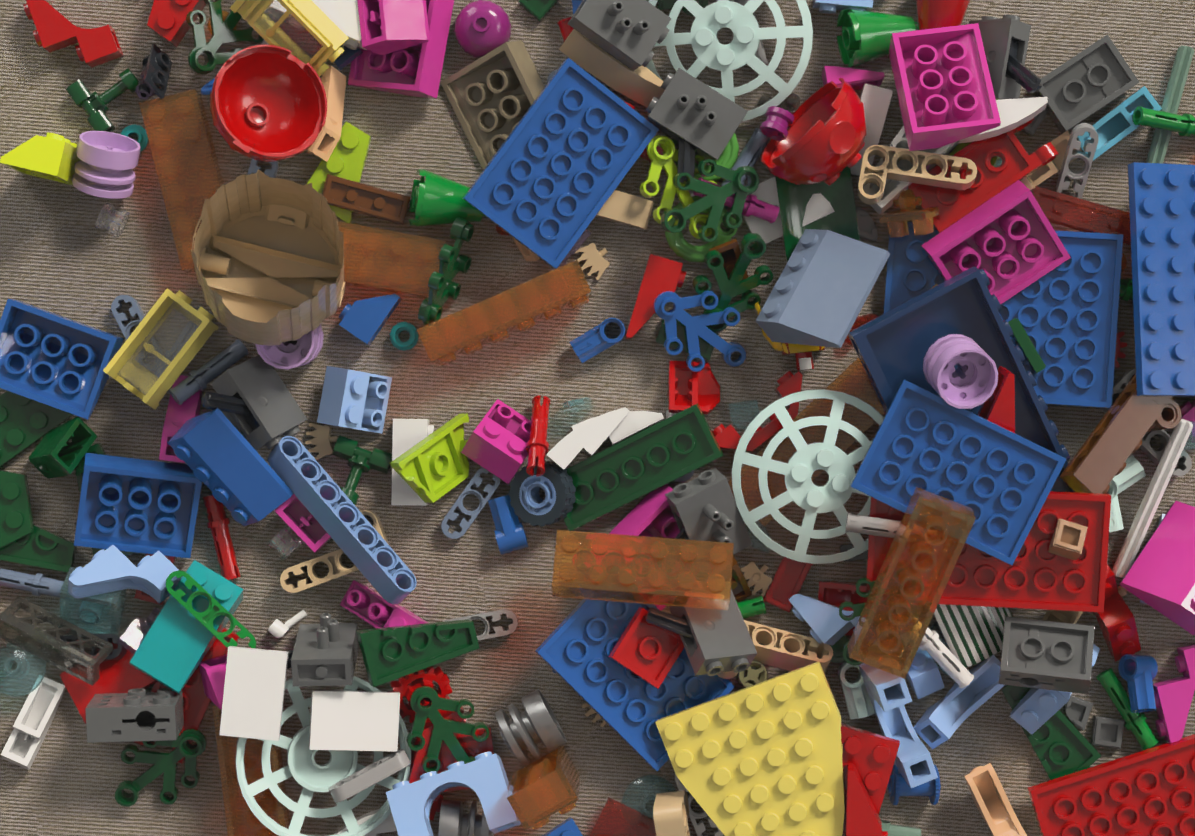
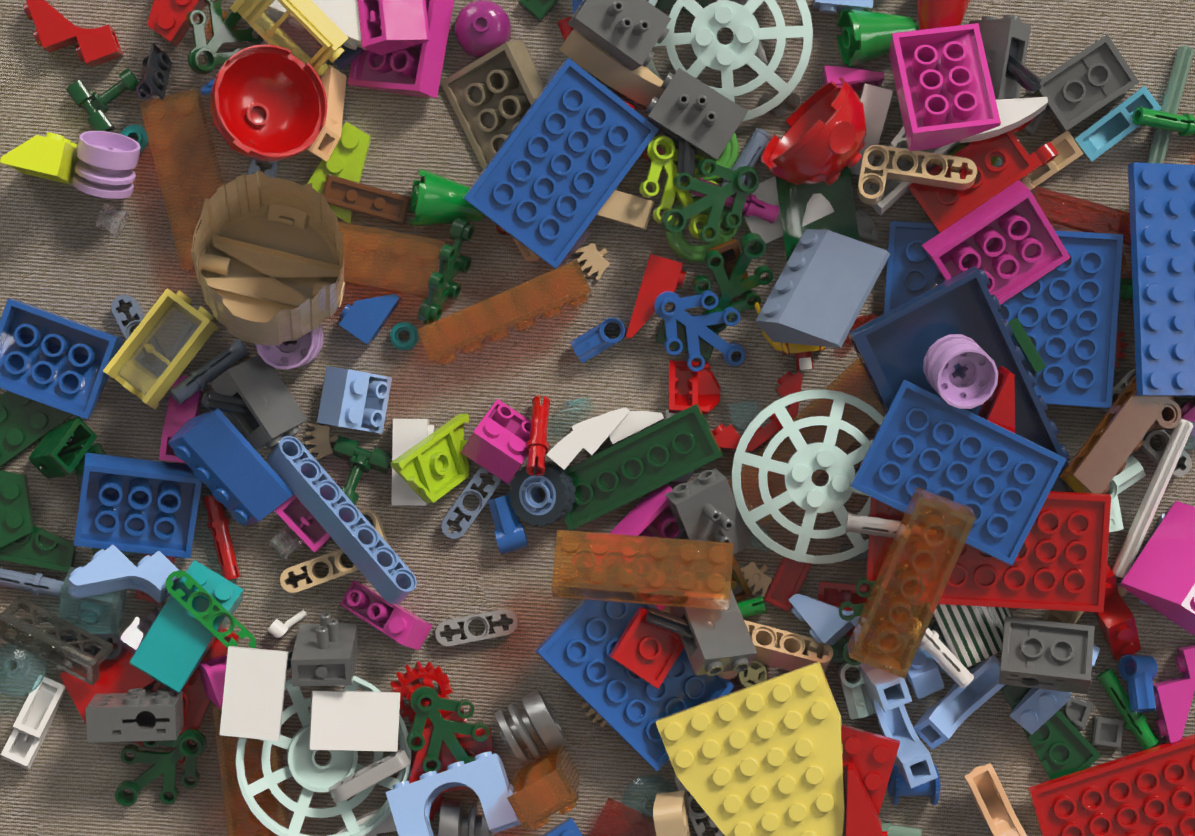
dark green wing [356,619,479,687] -> none
magenta wheel [759,106,794,141] -> none
clear orange hips [879,189,939,238] -> none
medium nougat slope [1048,518,1088,560] -> none
light grey beam [1055,123,1099,206] -> none

